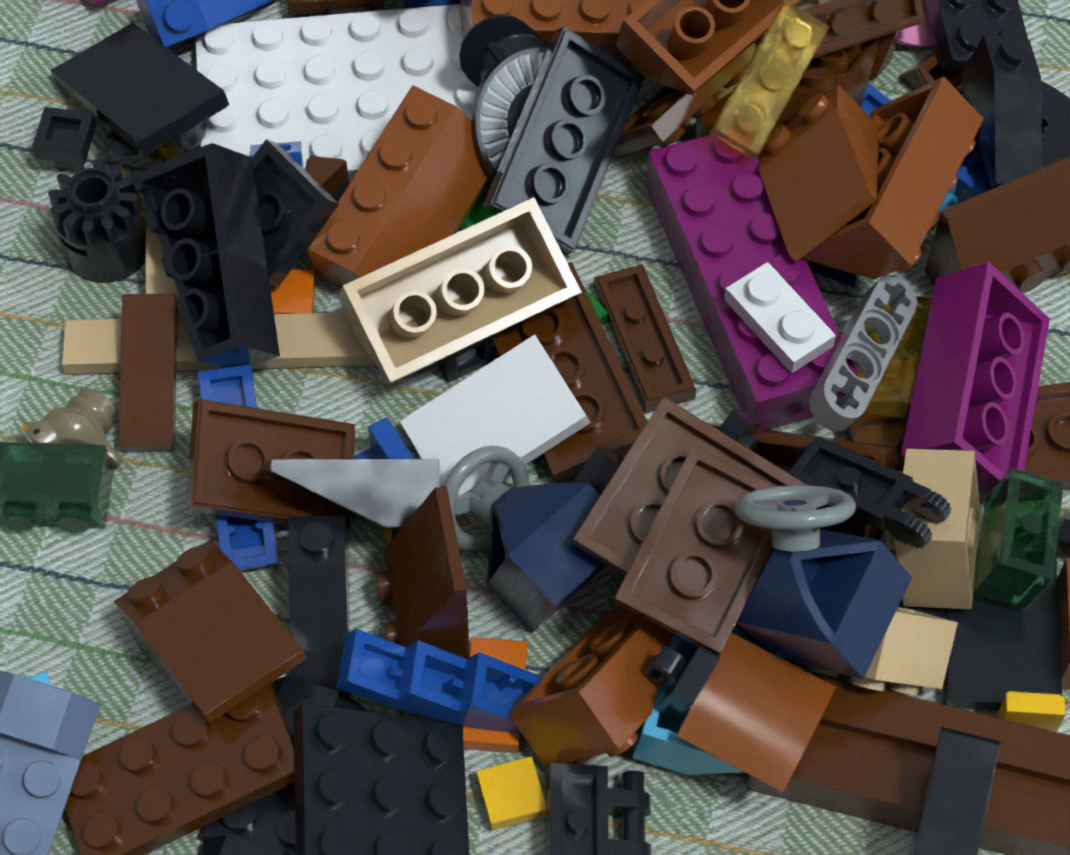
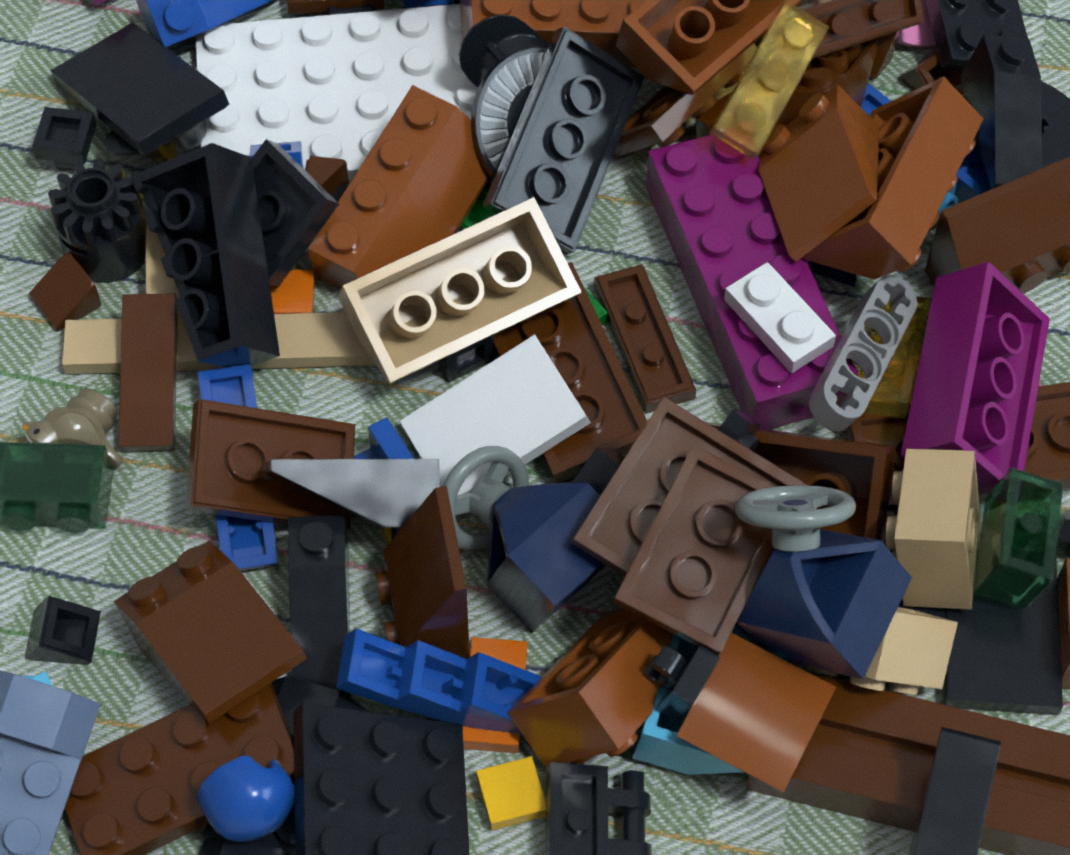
black hinge [788,436,952,549] -> none
yellow tile [996,691,1065,732] -> none
none -> black slope [25,596,101,665]
none -> reddish brown slope [29,252,102,332]
none -> blue hair [196,755,295,842]

